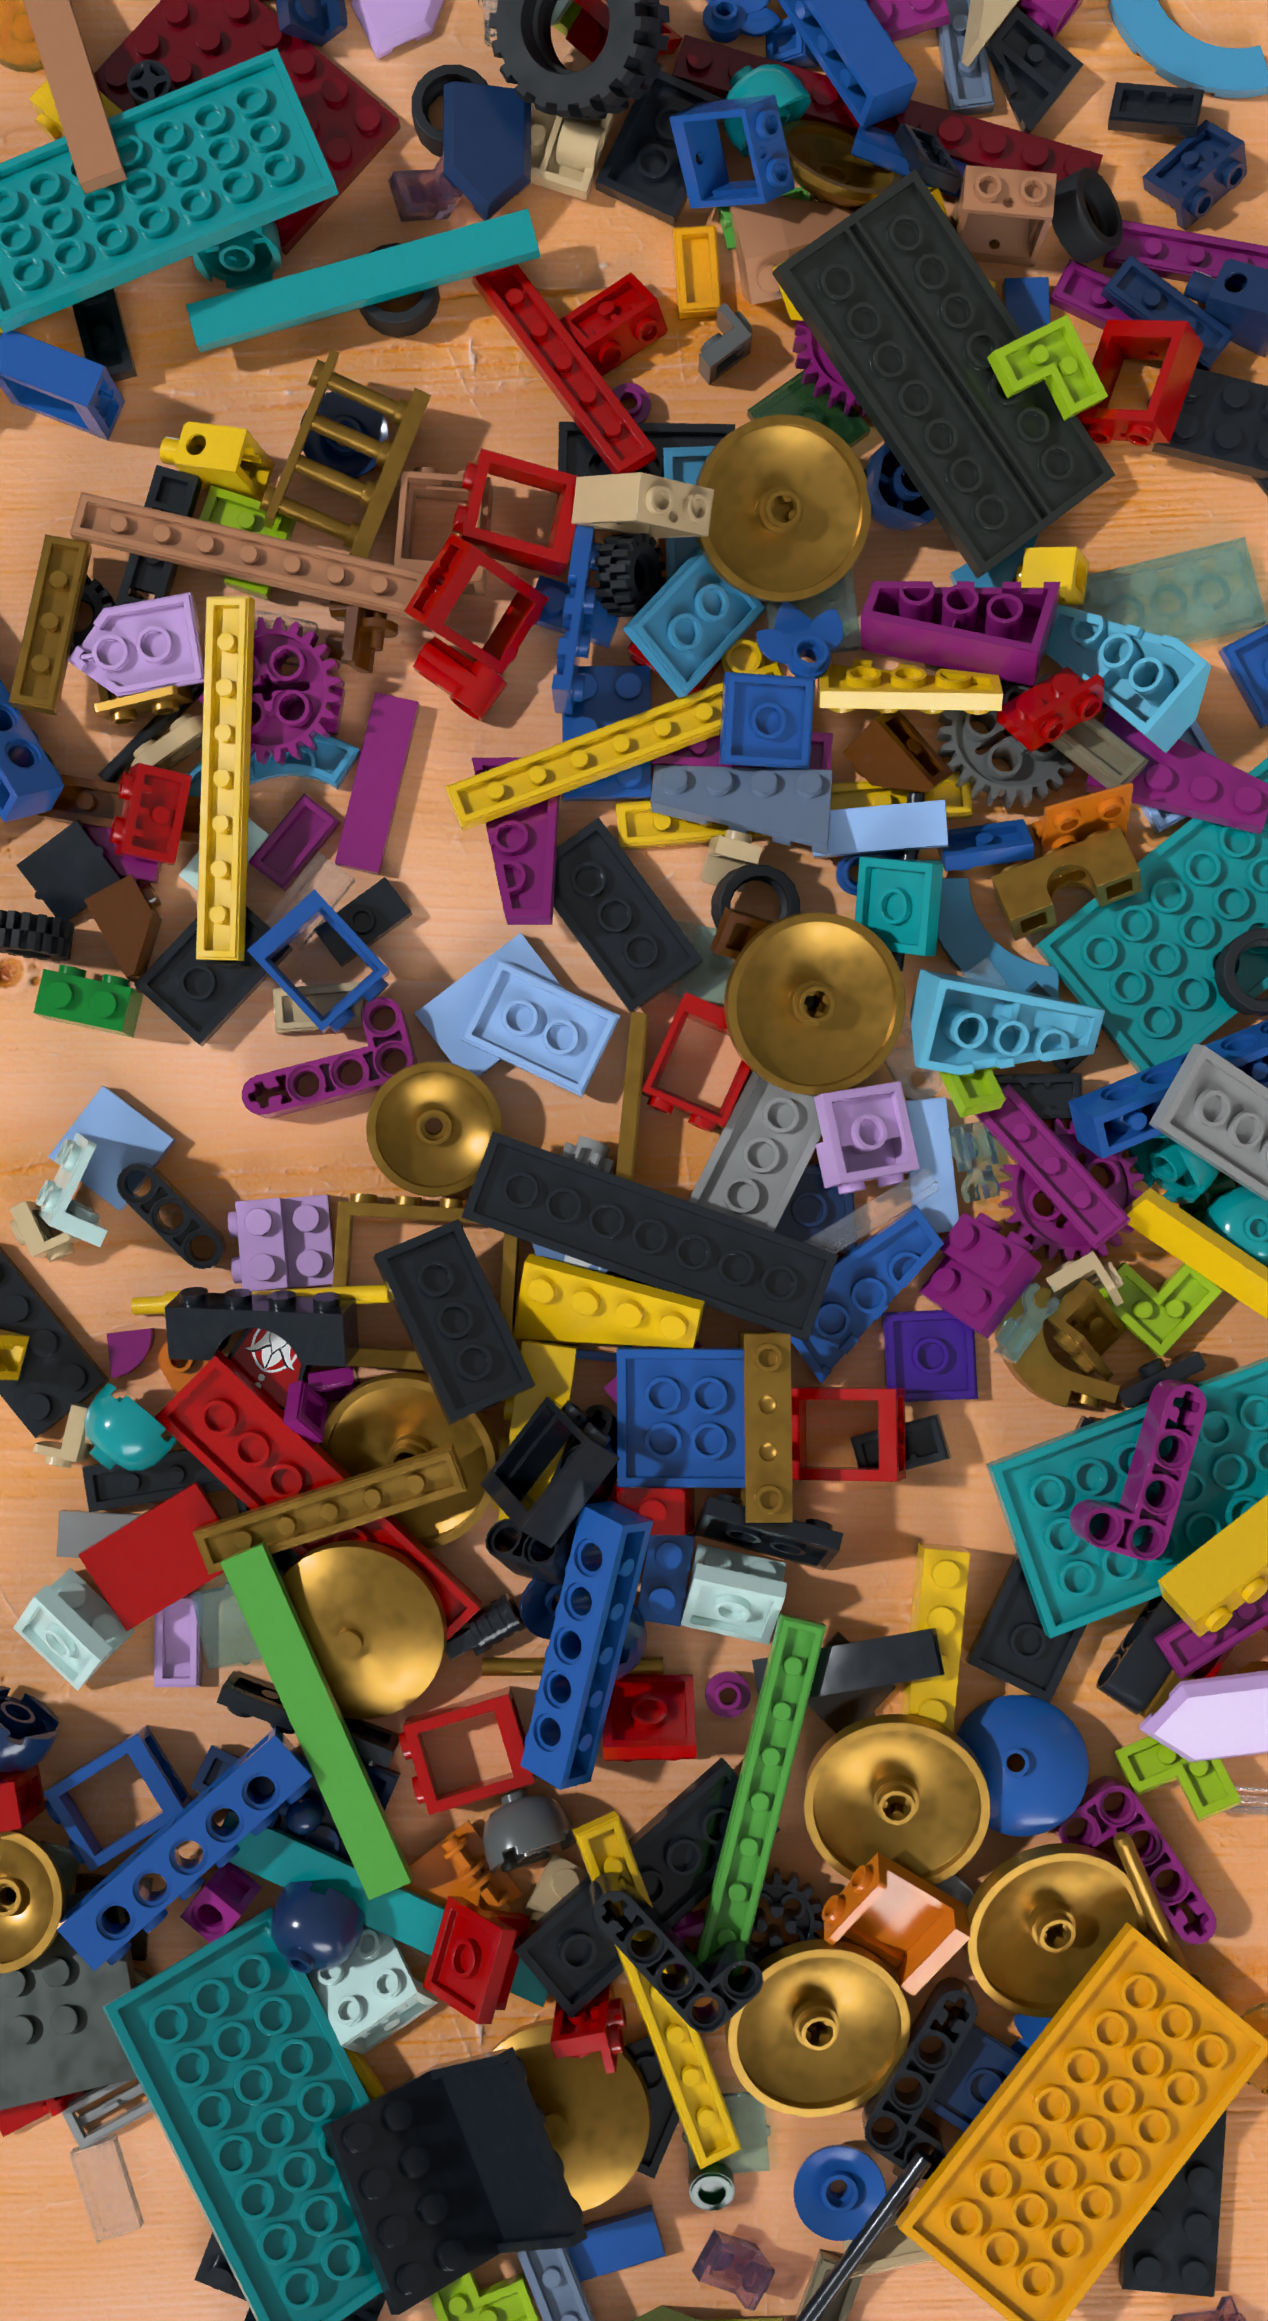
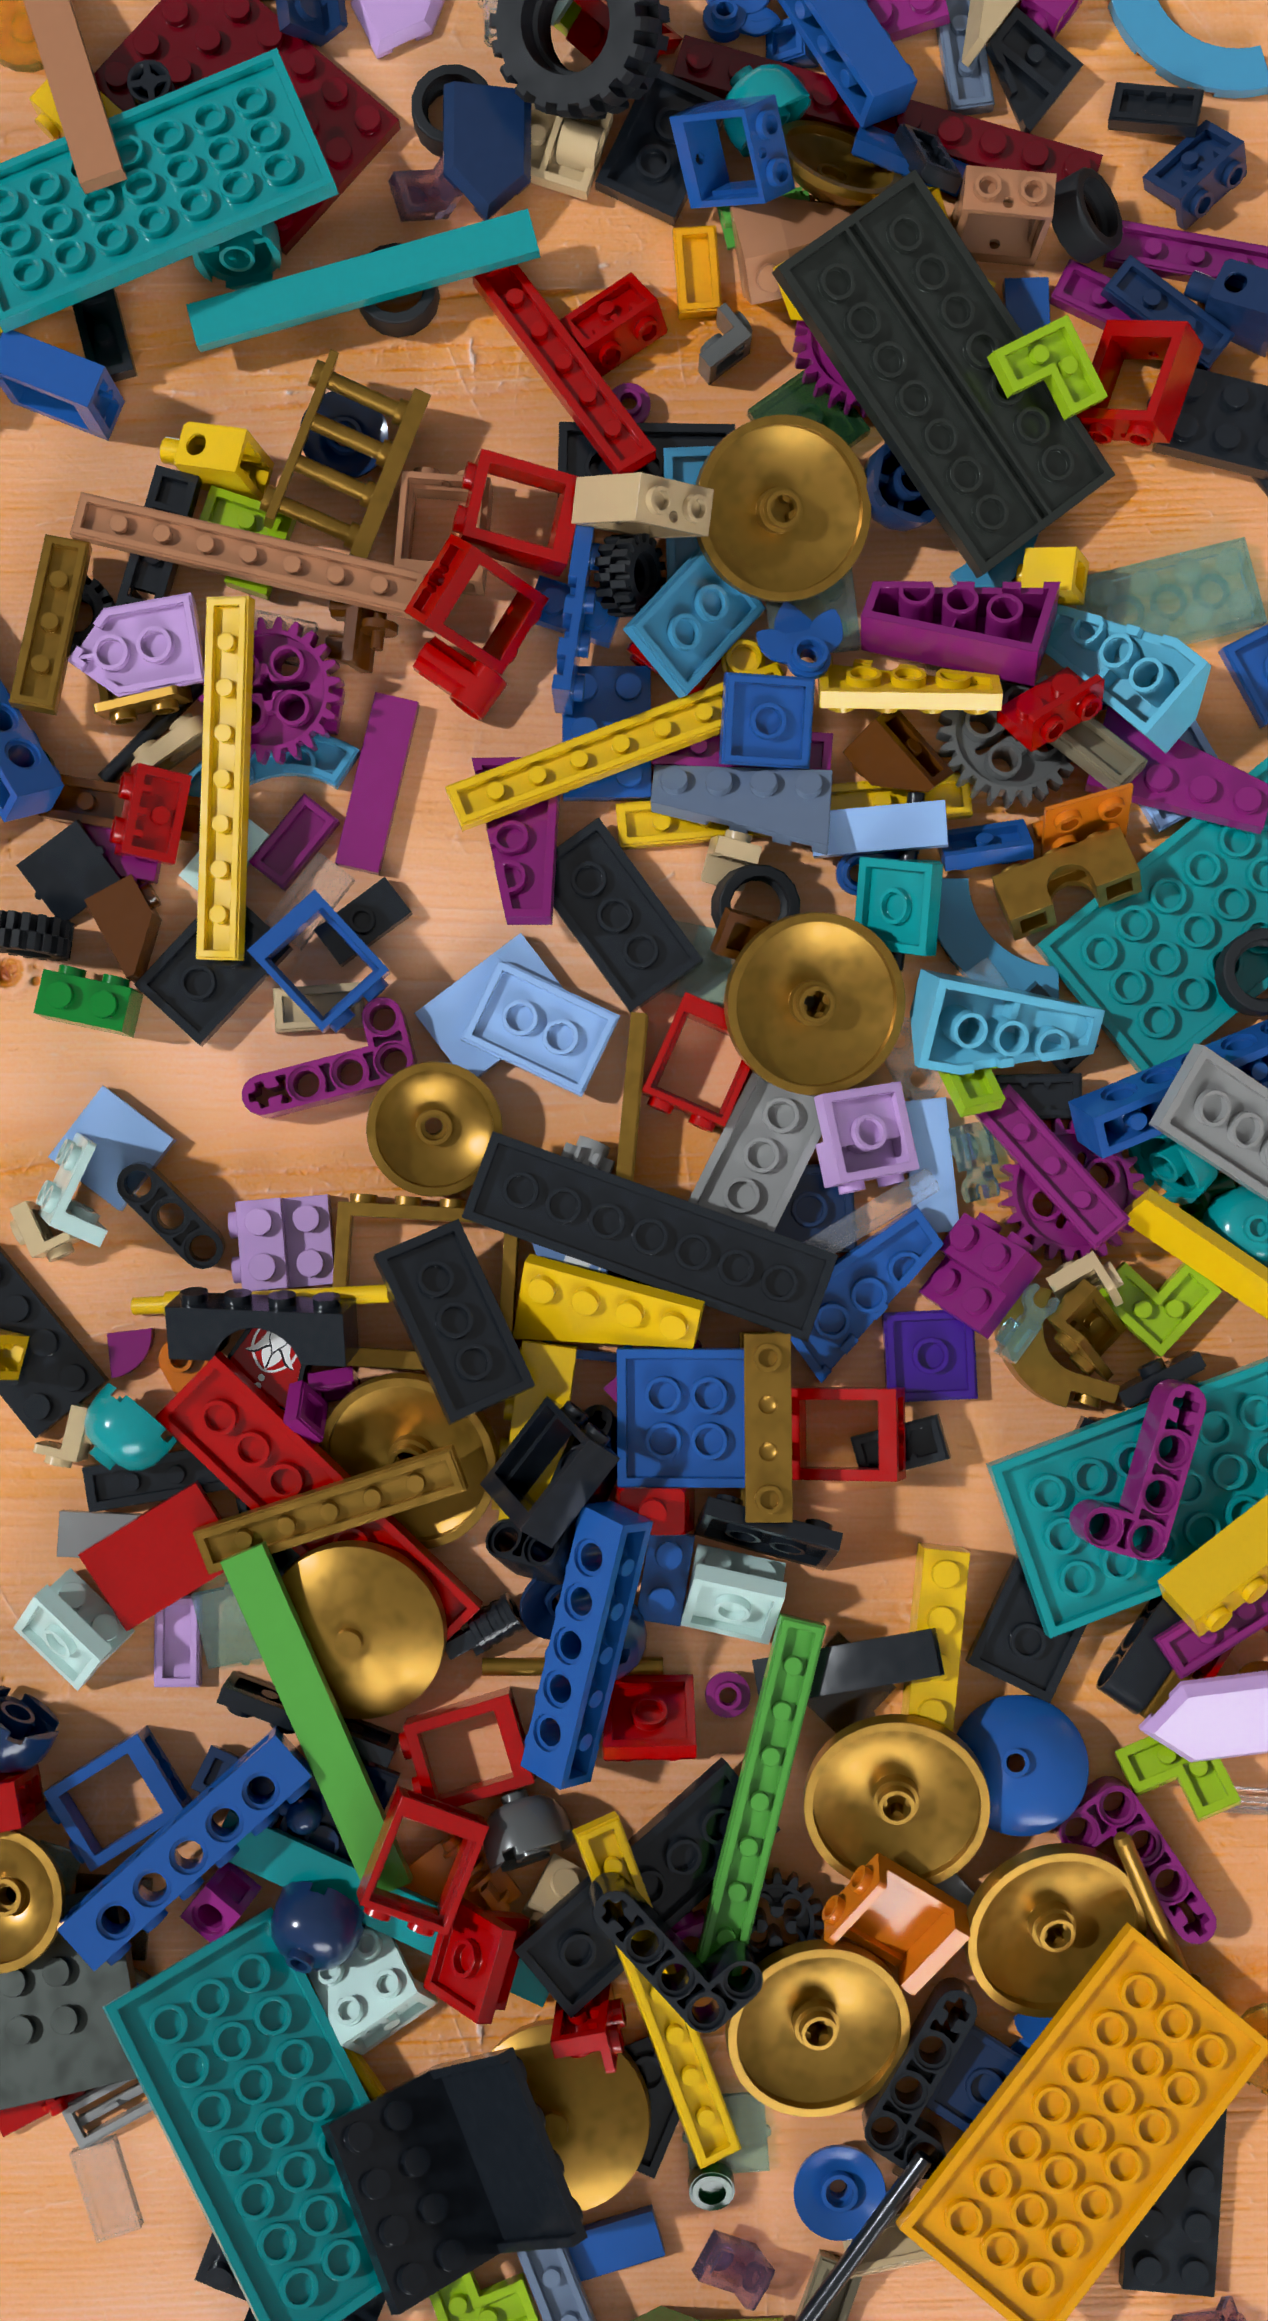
none -> red window [356,1786,489,1937]

